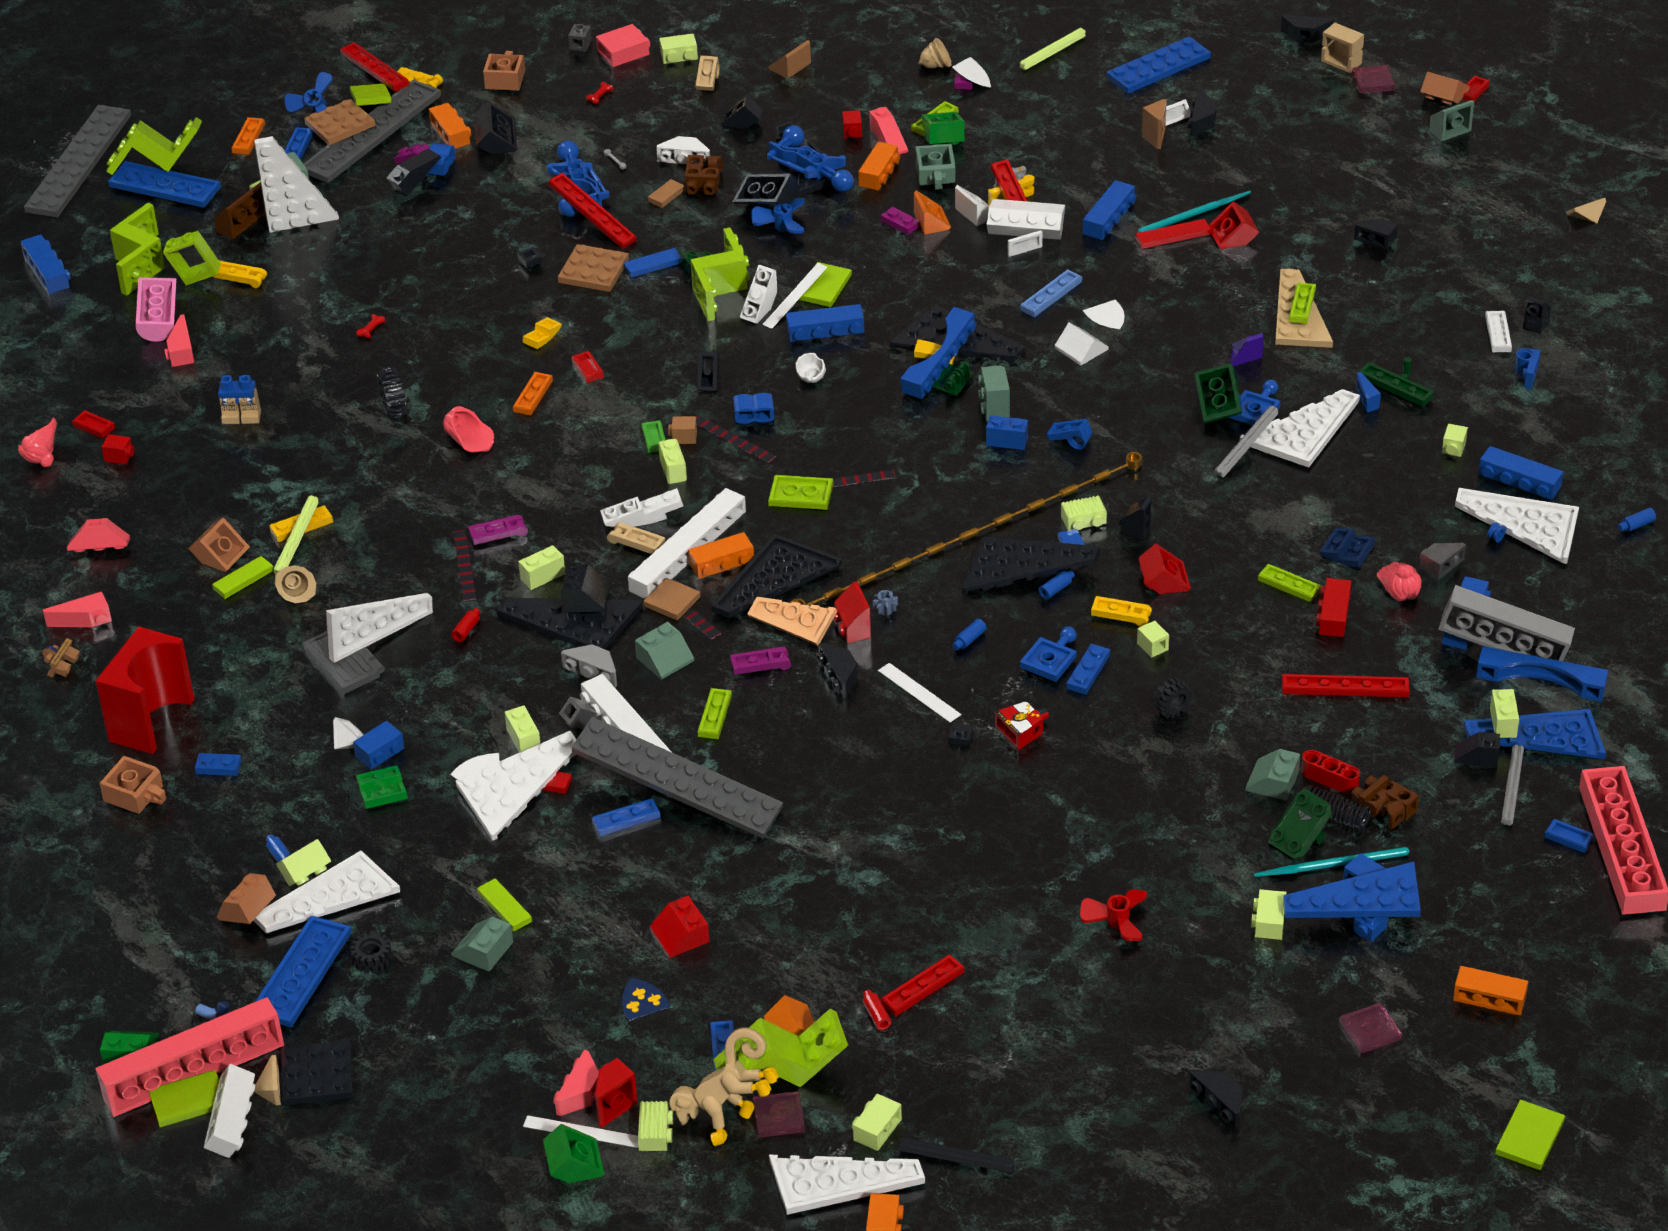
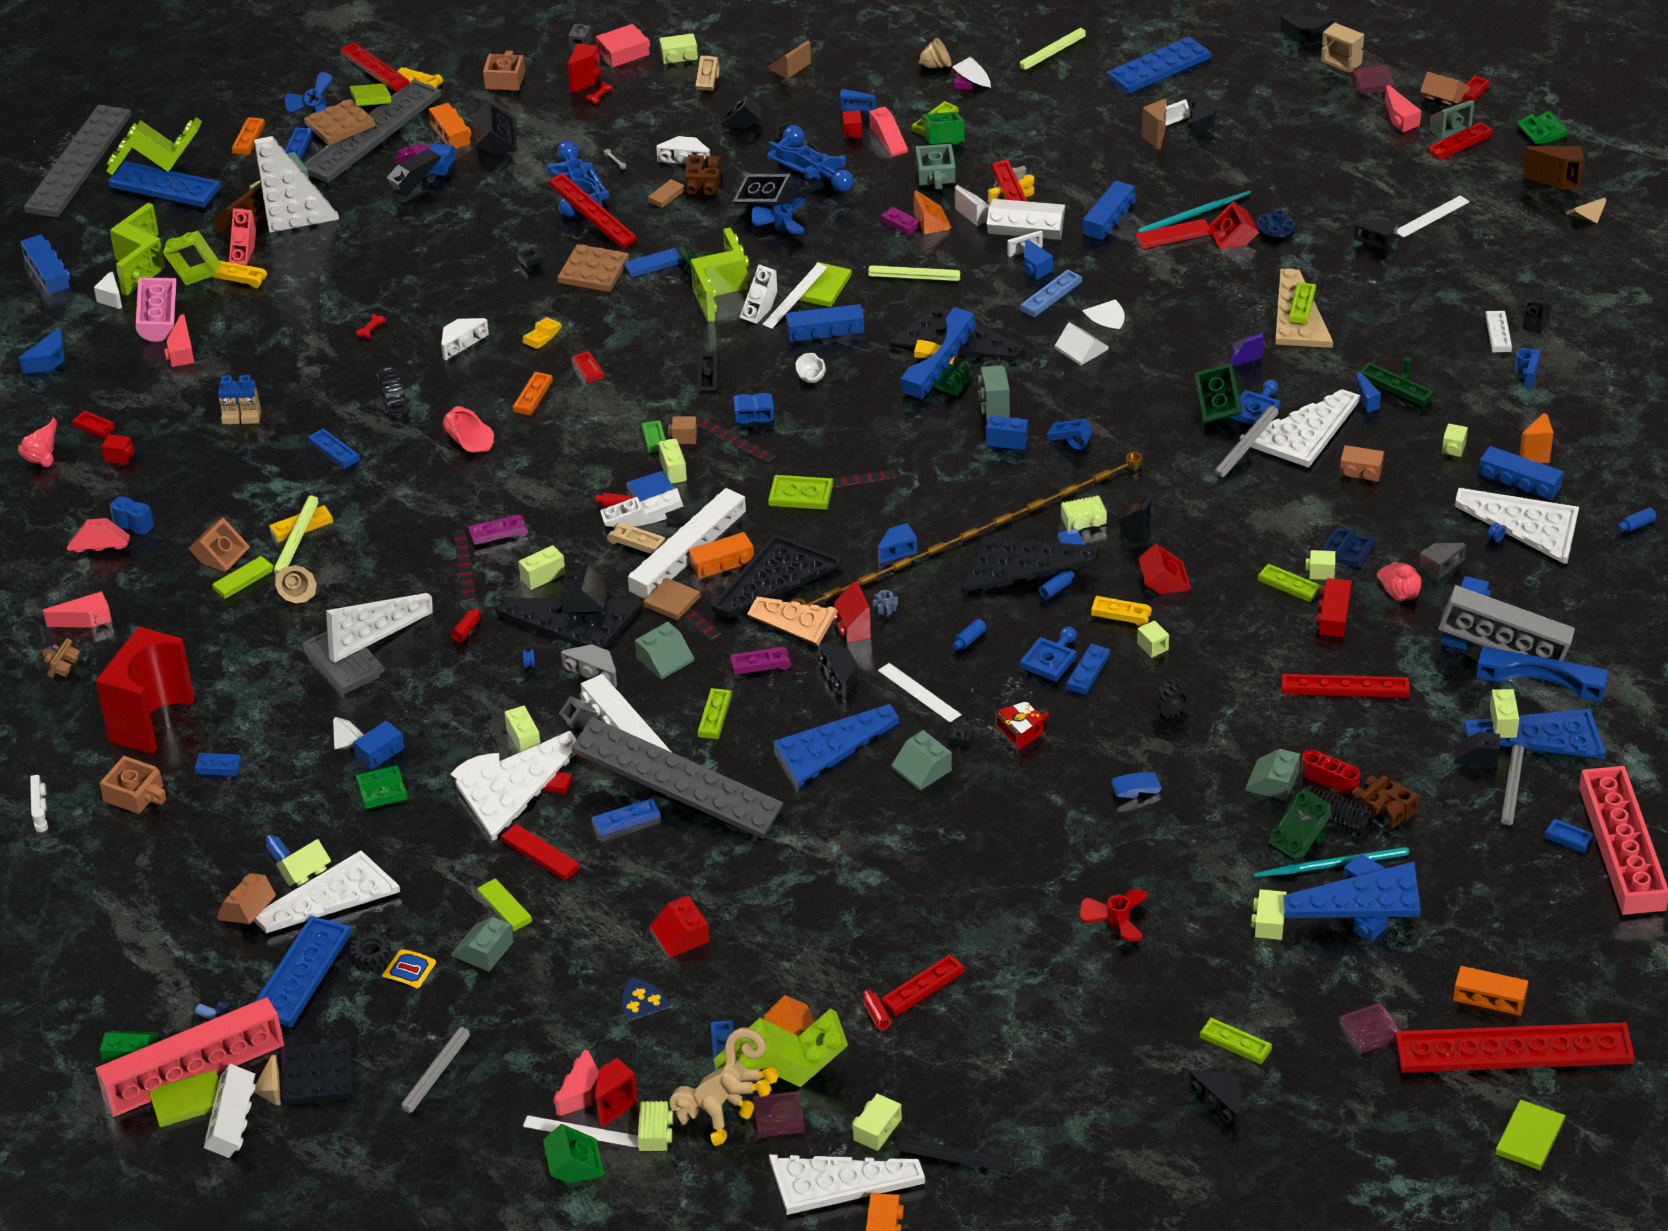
orange brick [859,141,900,190] -> none
none -> blue slope [19,328,65,374]
none -> white plate [31,775,48,832]
none -> white slope [94,272,122,309]
none -> blue brick [110,497,154,534]
none -> coral slope [229,208,256,265]
none -> blue tile [308,429,360,469]
none -> sticker [382,950,436,988]
none -> light grey axle [401,1027,470,1113]
none -> white slope [441,318,489,360]
none -> red tile [501,824,580,881]
none -> blue bush [523,649,535,668]
none -> red slope [568,44,601,92]
none -> red cylinder [595,493,635,507]
none -> blue tile [627,471,675,502]
none -> blue wing [774,704,899,788]
none -> blue slope [840,89,876,112]
none -> yellowish green axle [868,266,960,281]
none -> blue slope [878,523,917,563]
none -> sand green slope [891,730,952,791]
none -> blue slope [1024,239,1053,280]
none -> blue slope [1111,772,1162,798]
none -> lime tile [1200,1018,1272,1064]
none -> dark blue dish [1258,209,1295,237]
none -> yellowish green brick [1306,550,1335,580]
none -> nougat brick [1340,445,1384,481]
none -> coral slope [1385,85,1421,132]
none -> red plate [1395,1022,1635,1073]
none -> white sticker [1397,196,1470,237]
none -> red tile [1427,122,1493,161]
none -> green slope [1517,111,1568,144]
none -> orange slope [1520,413,1553,463]
none -> reddish brown slope [1523,146,1584,189]

